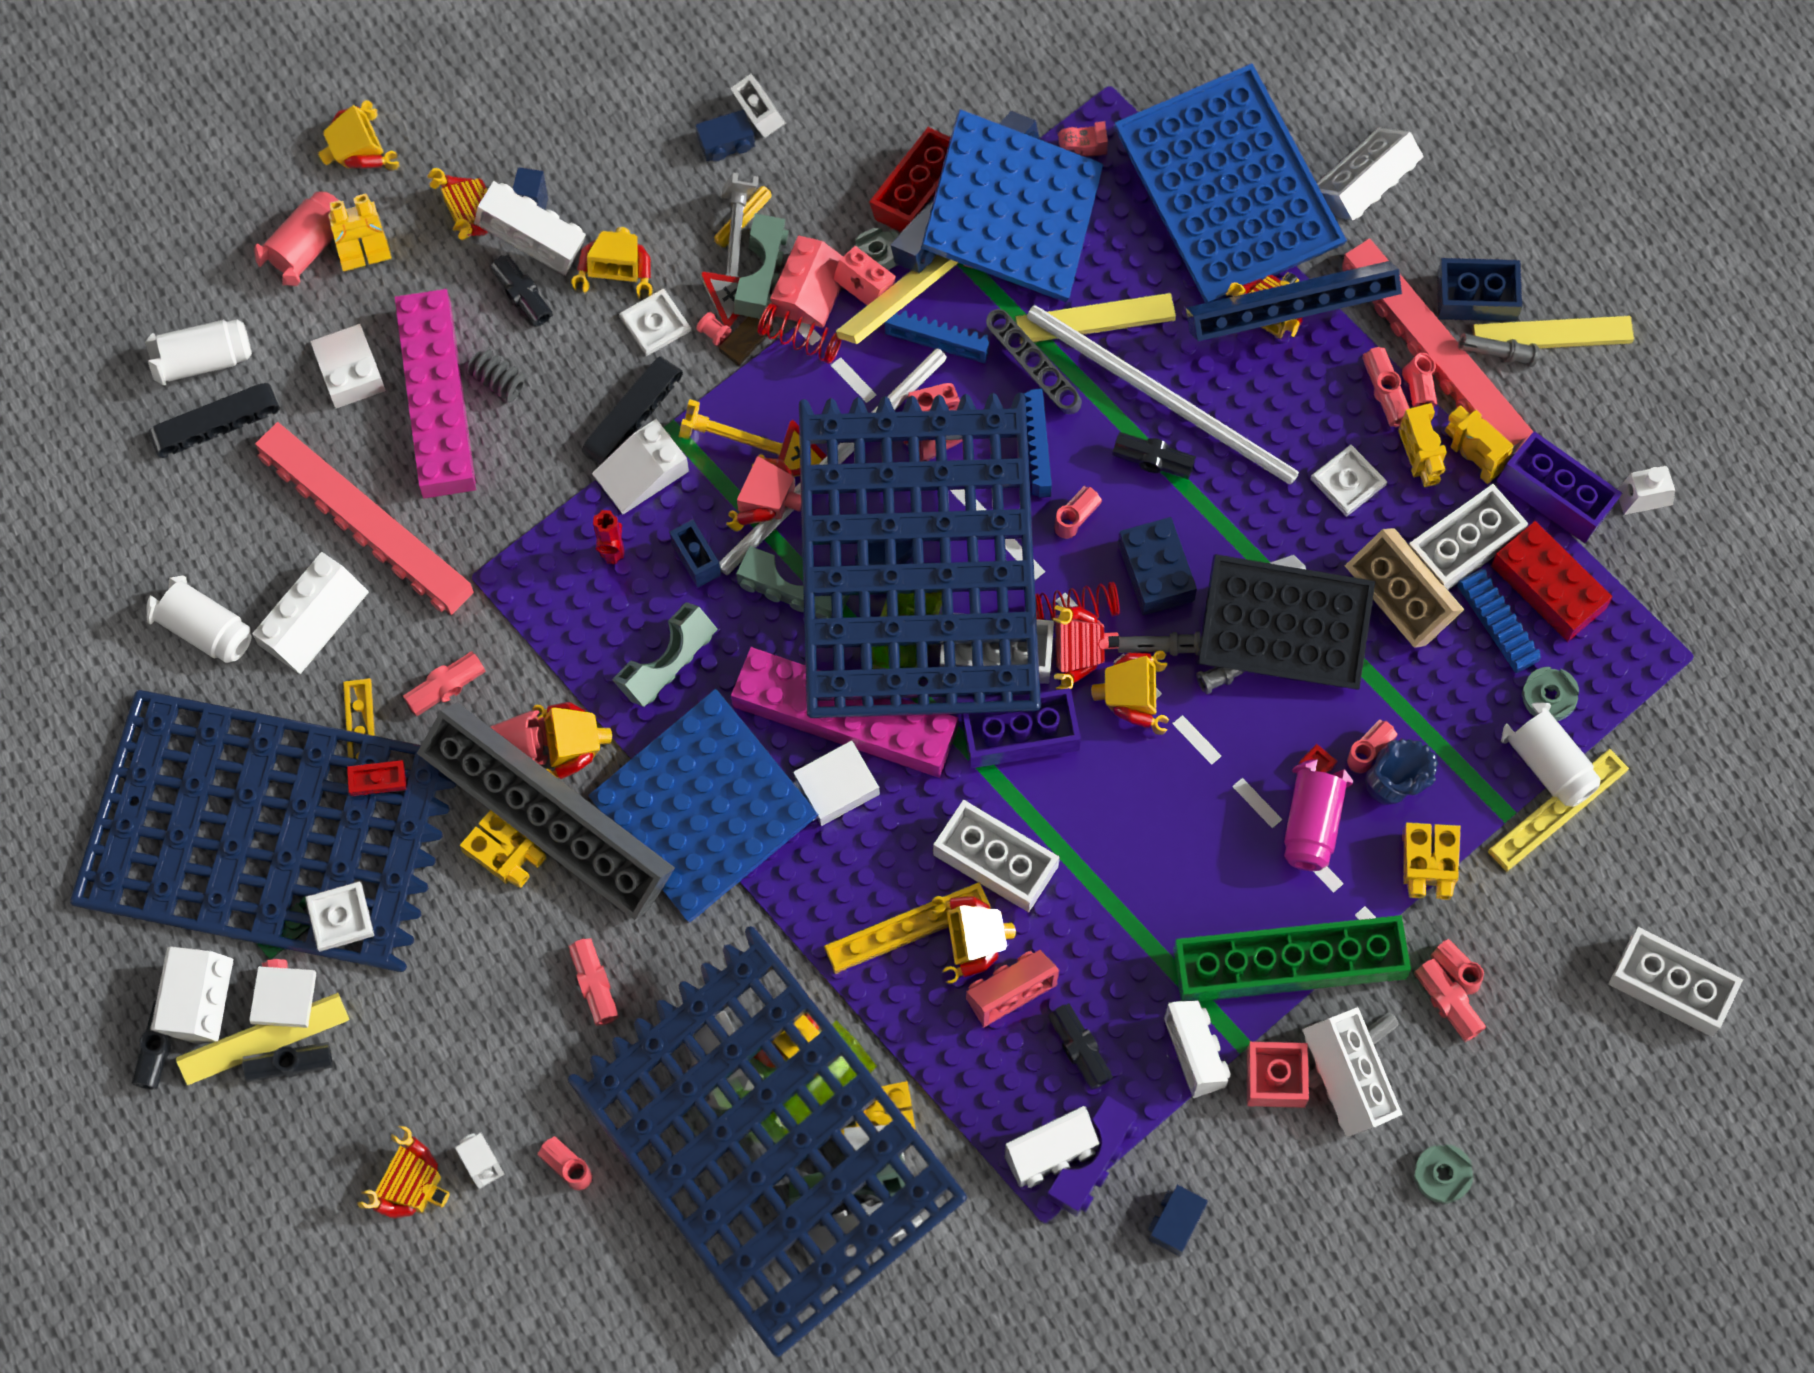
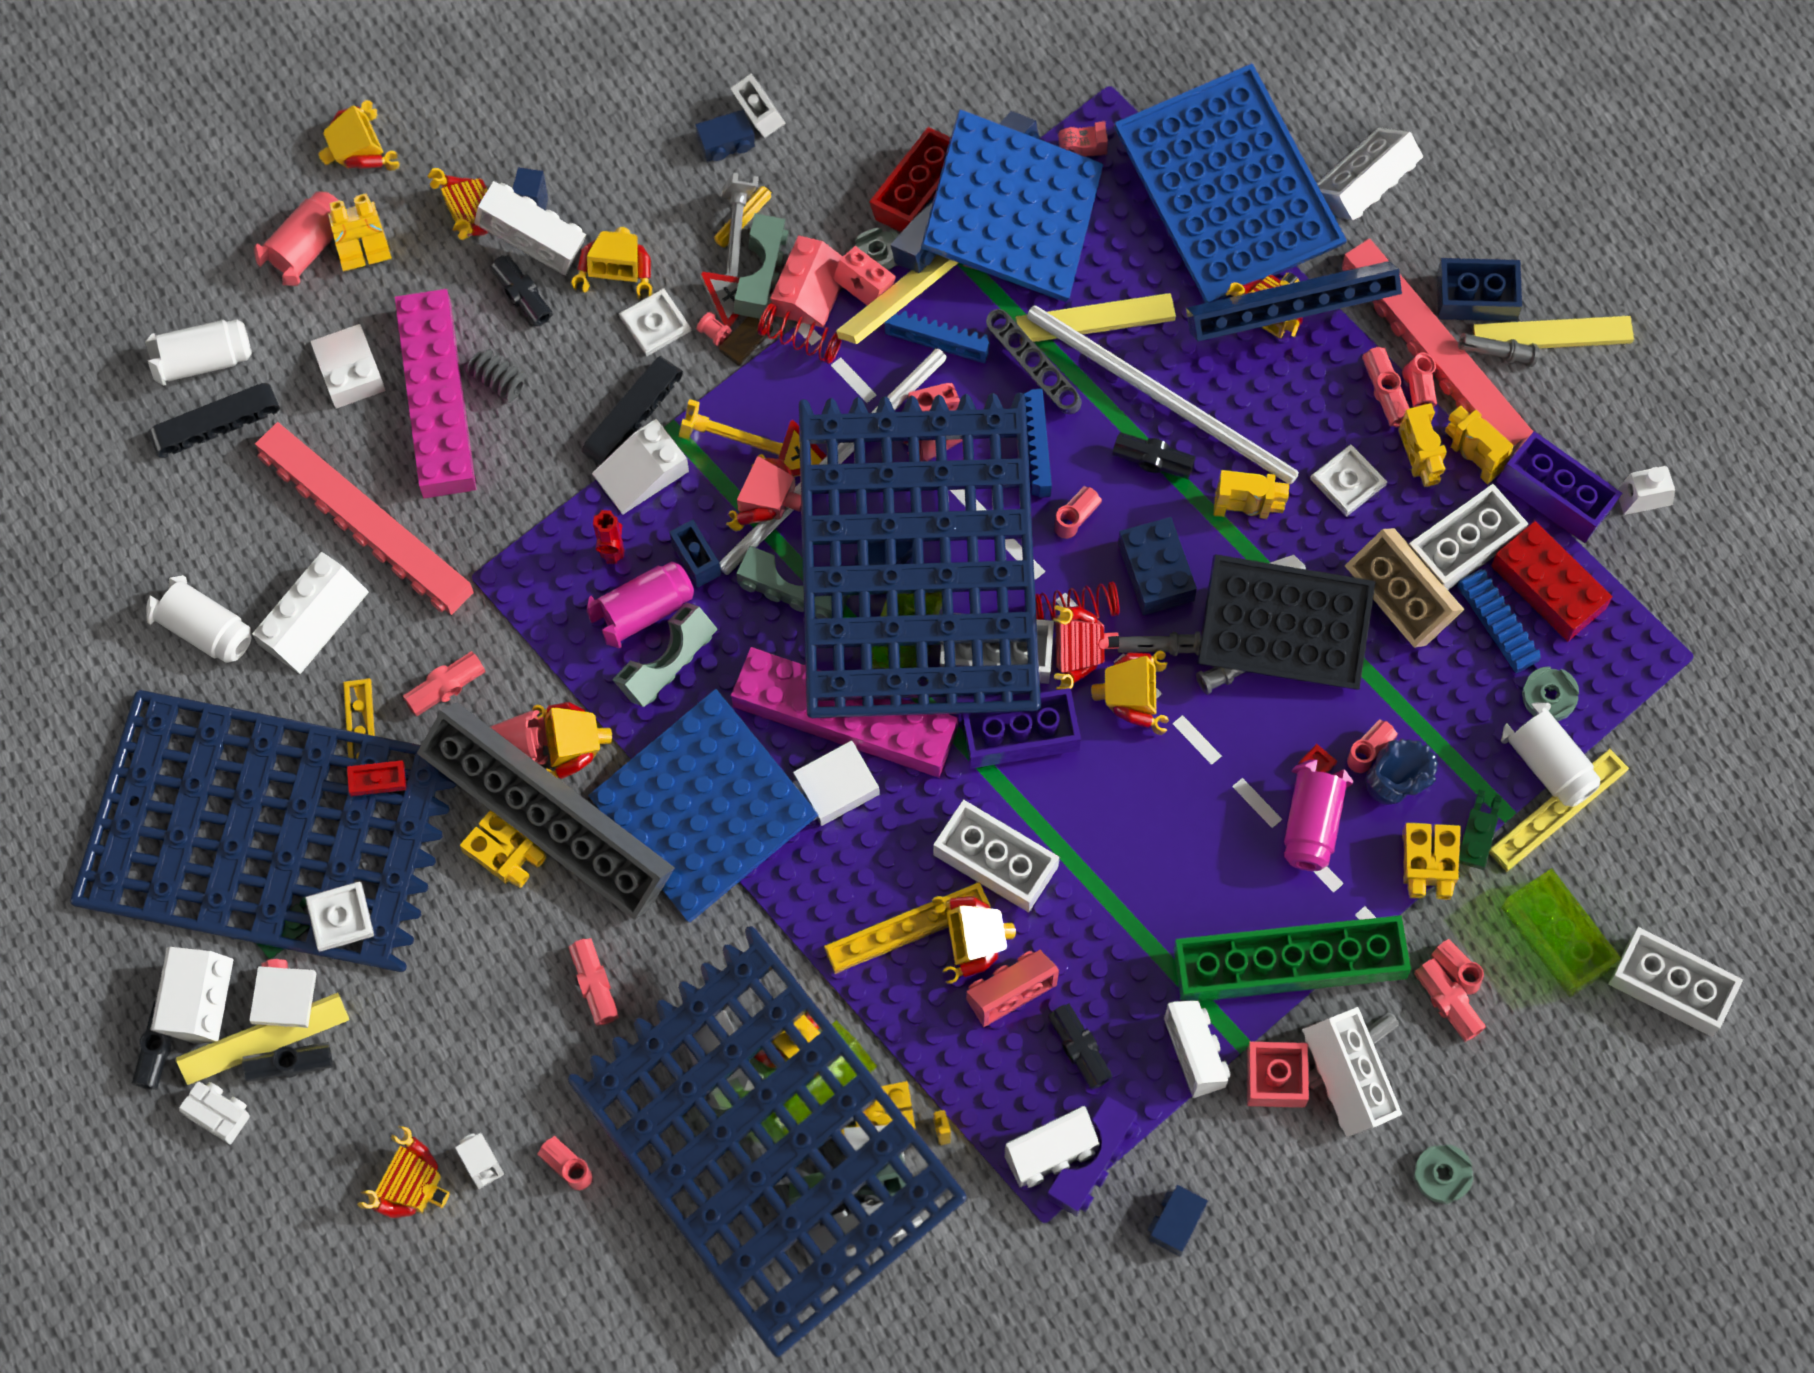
none -> white brick [179,1082,250,1144]
none -> dark pink piece [587,561,694,648]
none -> yellow tile [933,1110,951,1145]
none -> yellow hips [1214,470,1289,519]
none -> dark green hinge [1459,790,1502,870]
none -> clear neon green brick [1501,868,1622,998]

